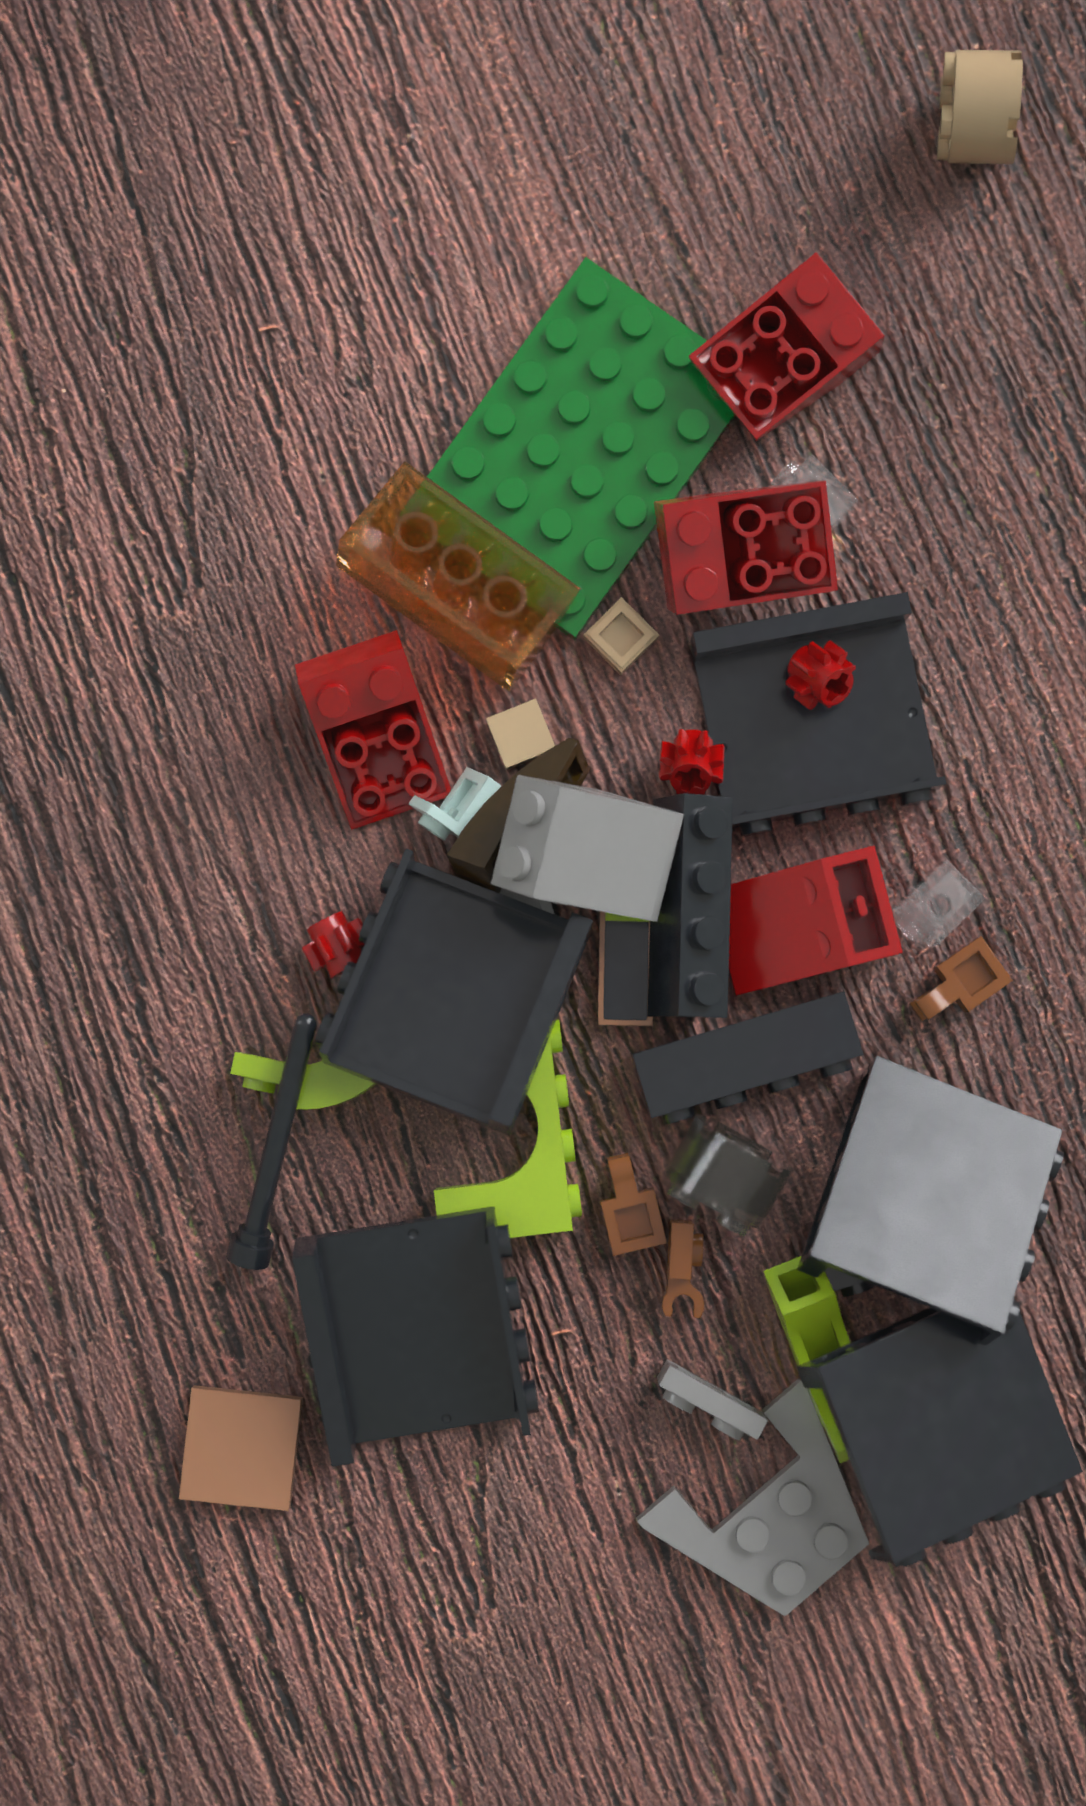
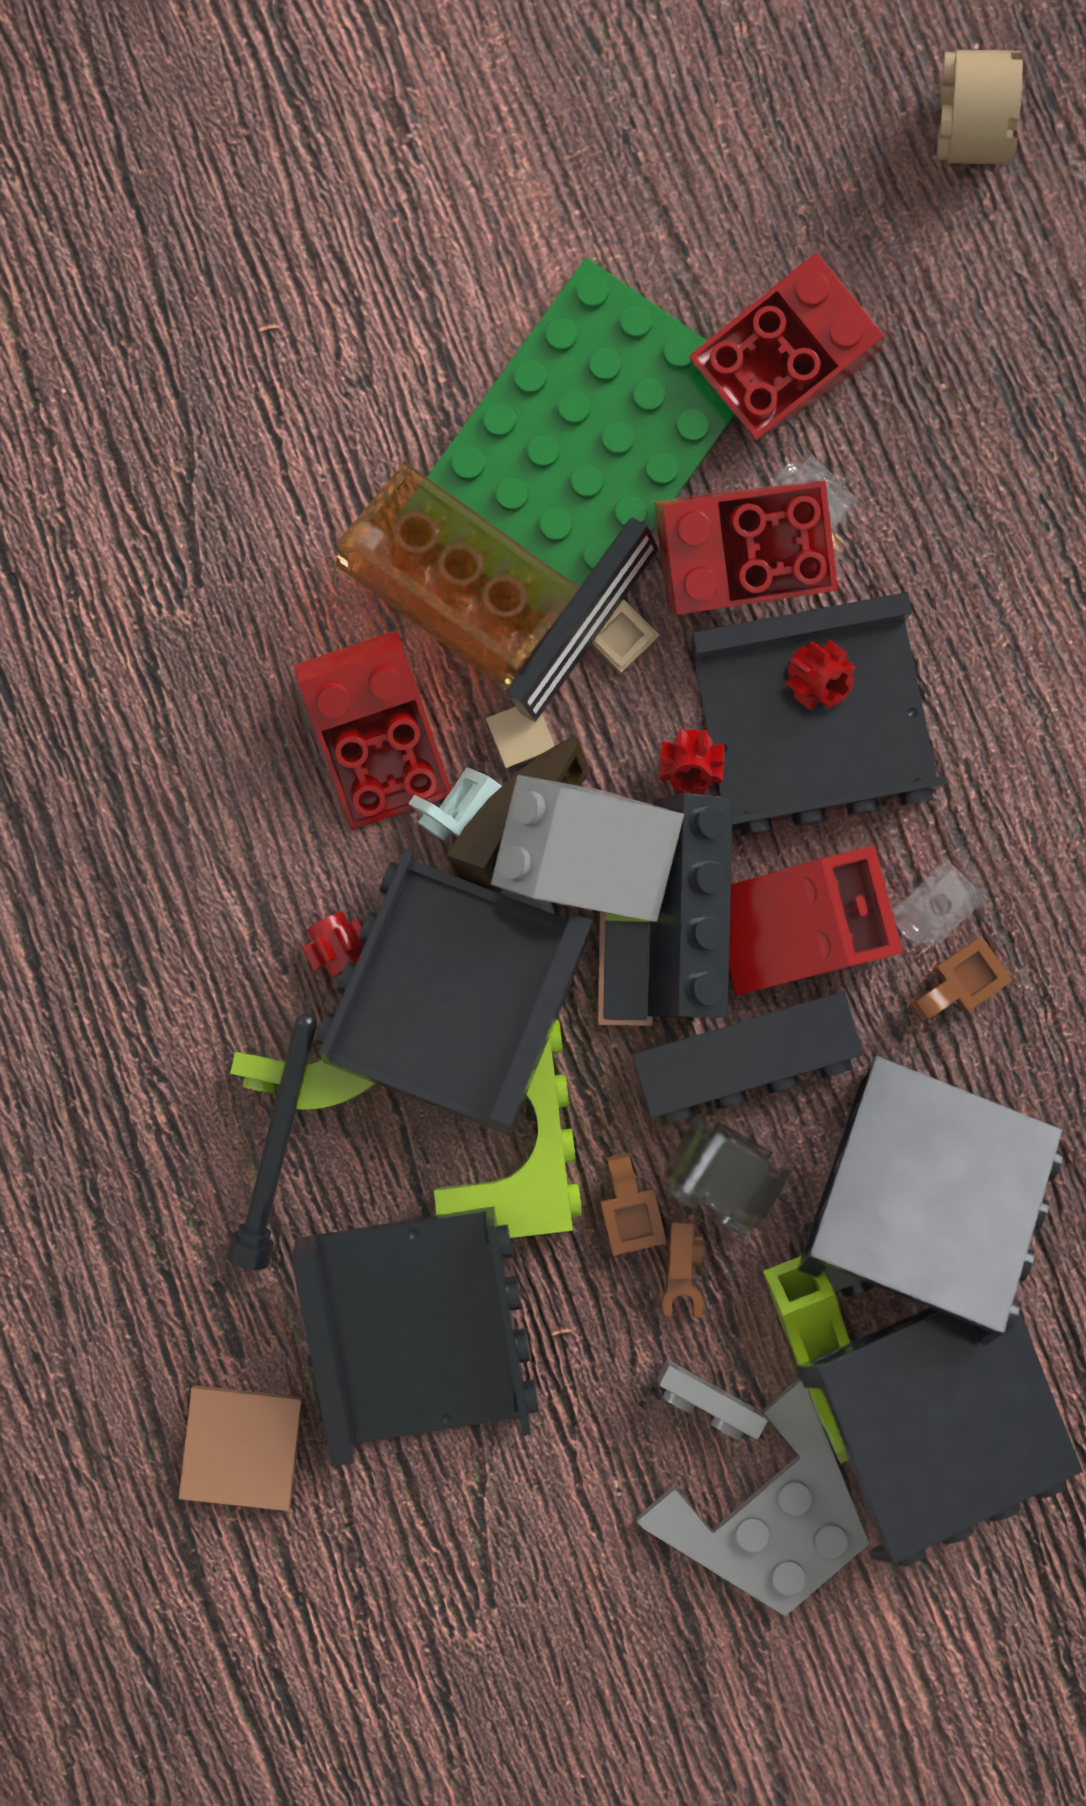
none -> black tile [506,517,659,722]

